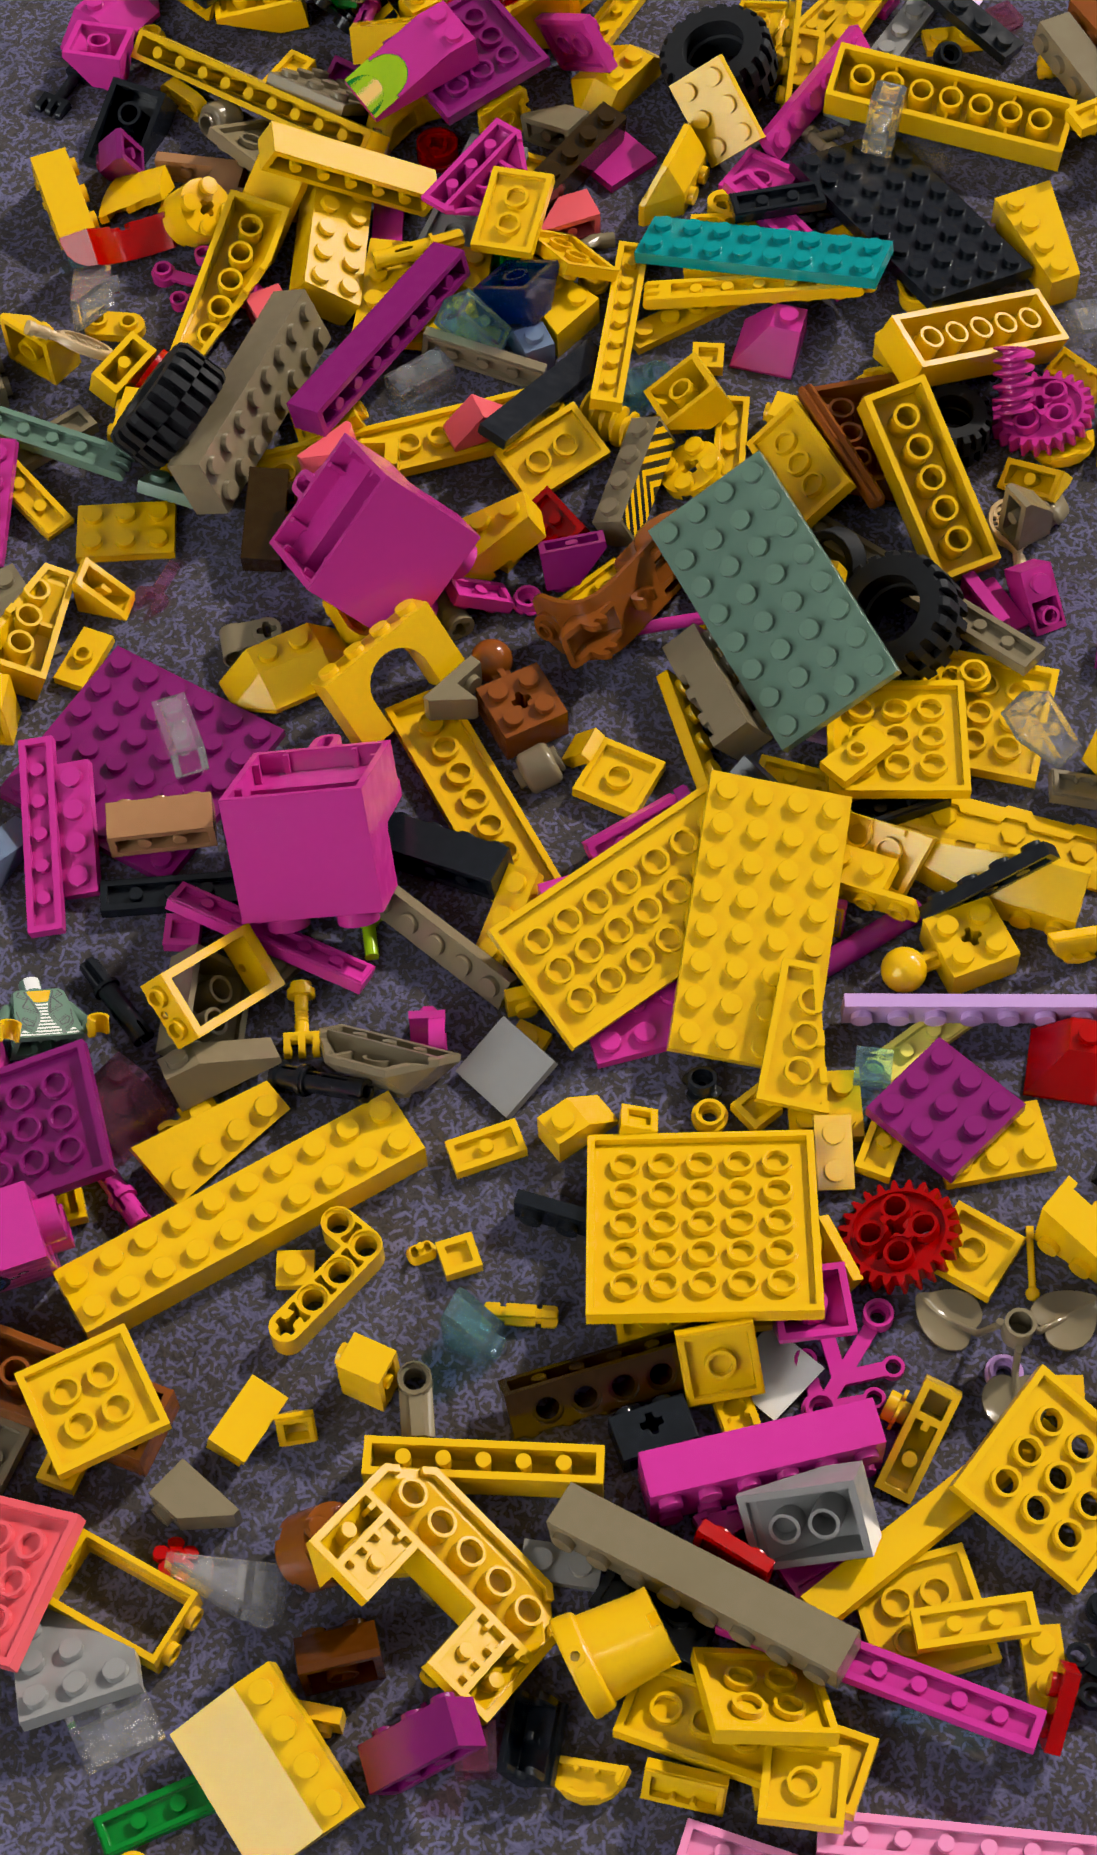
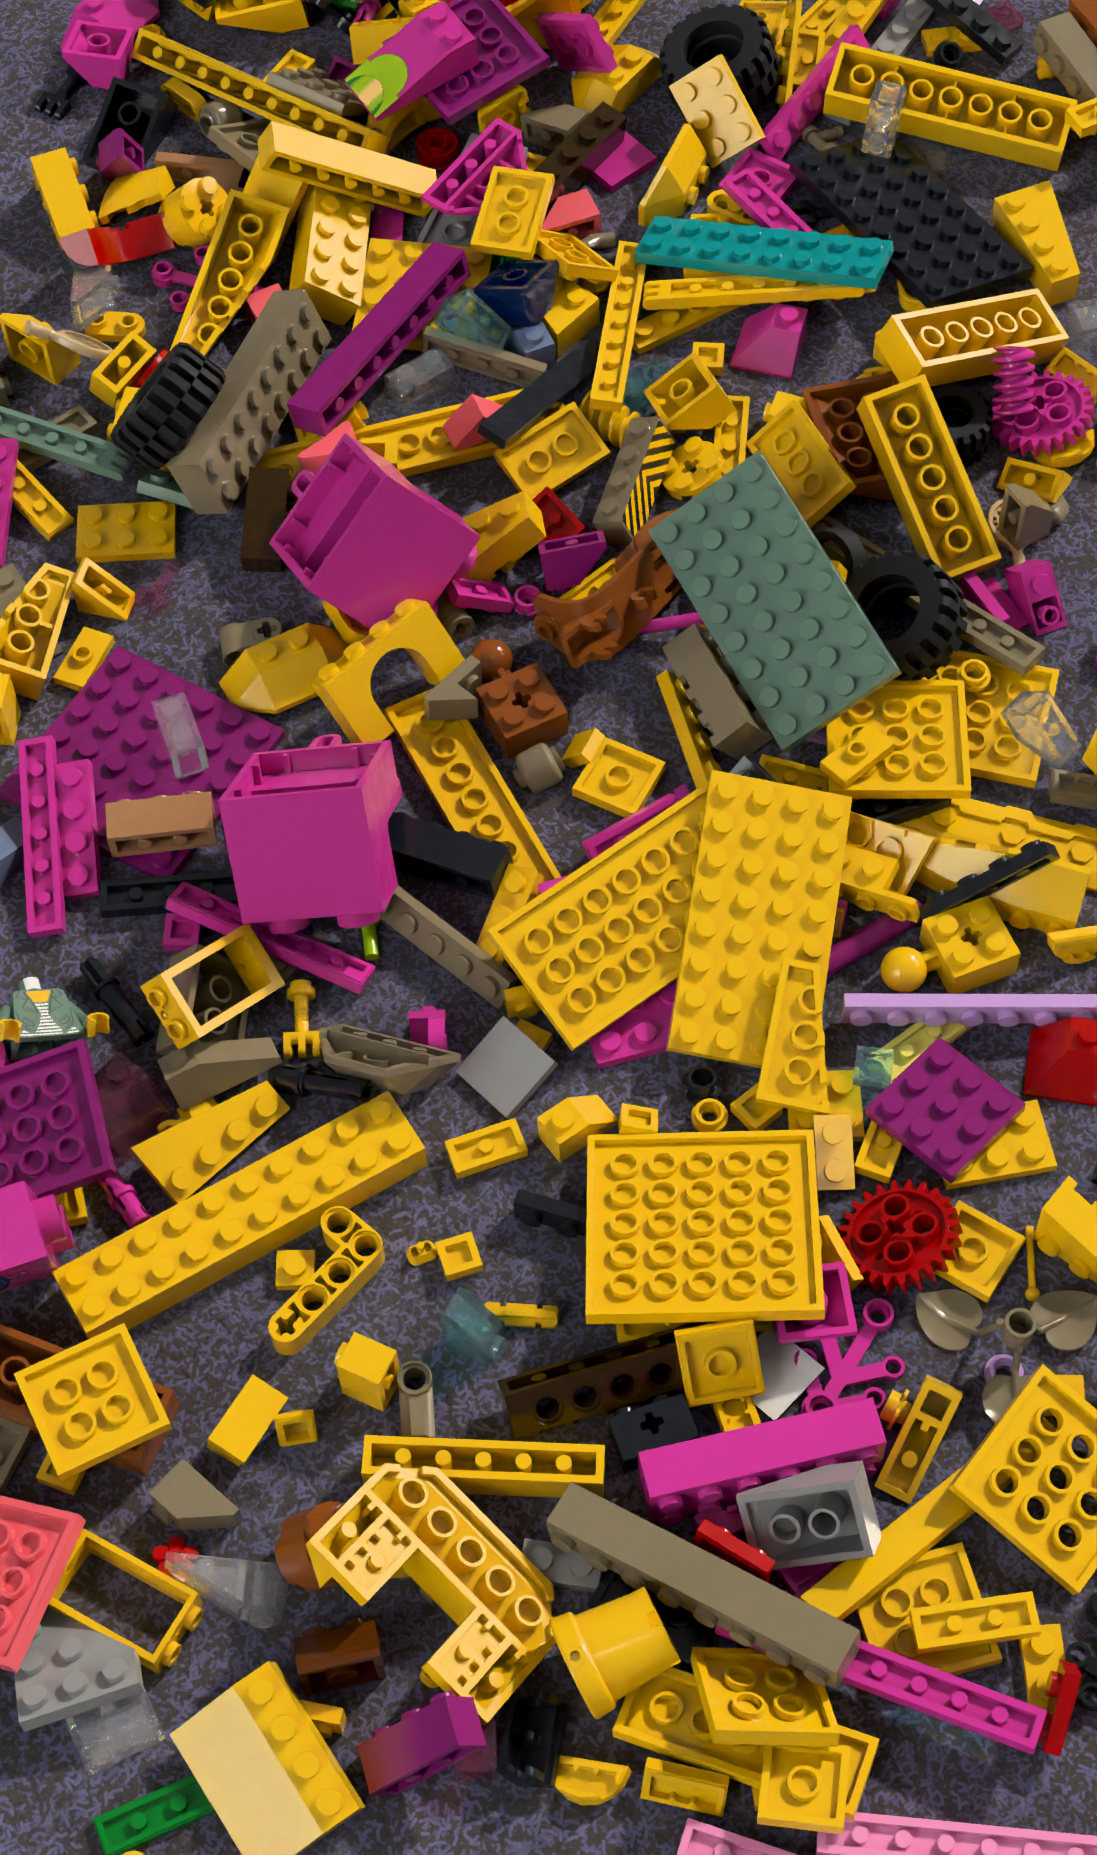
yellow axle [372,229,465,271] -> none
black tile [728,180,827,224] -> none
dark orange axle [797,384,885,509] -> none

